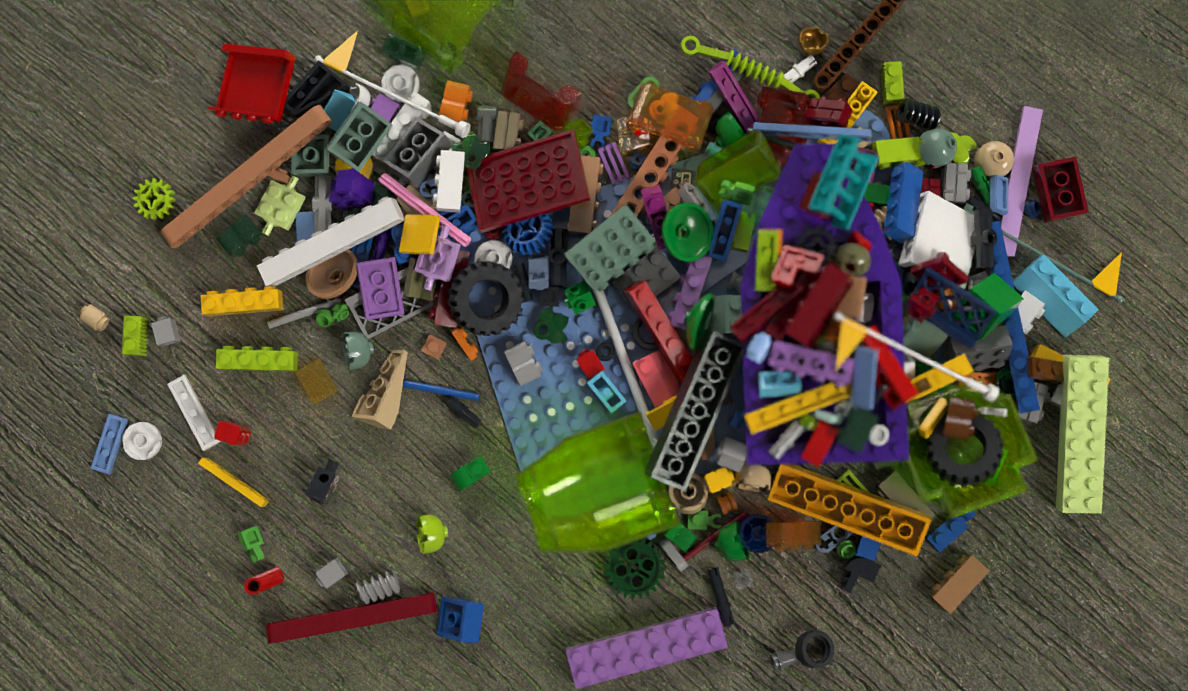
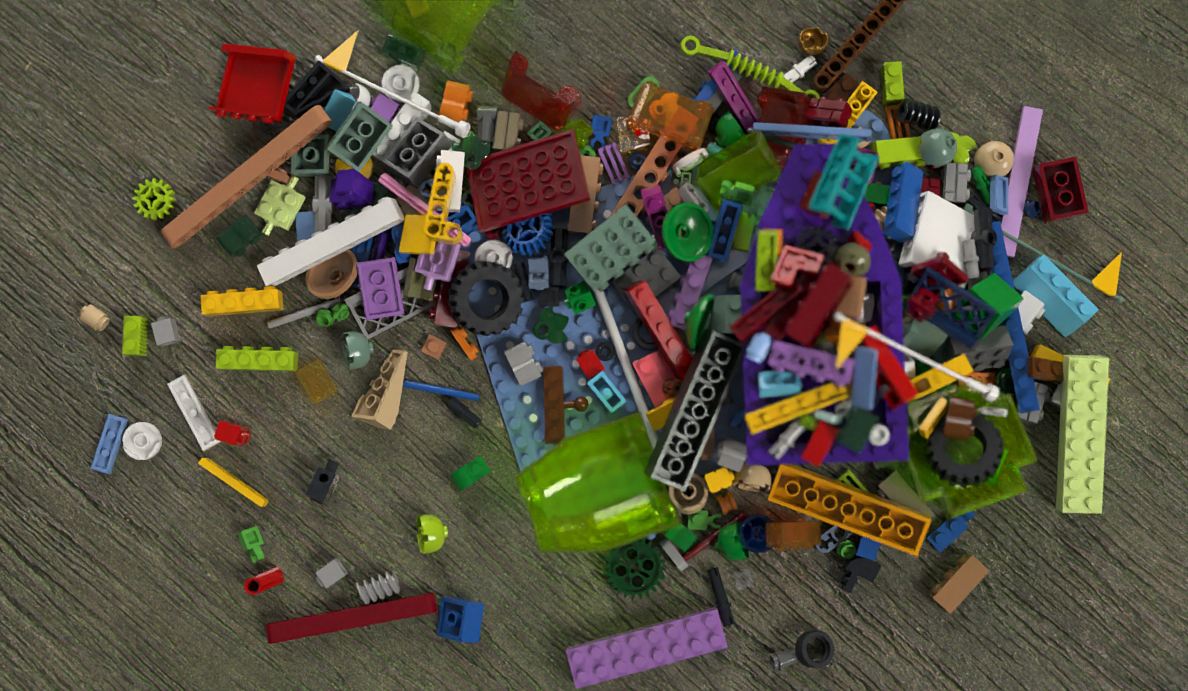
none -> yellow beam [424,163,463,245]
none -> reddish brown plate [543,366,589,444]
none -> copper bush [662,378,683,396]
none -> white tile [672,148,709,174]
none -> light grey pin [962,239,980,280]

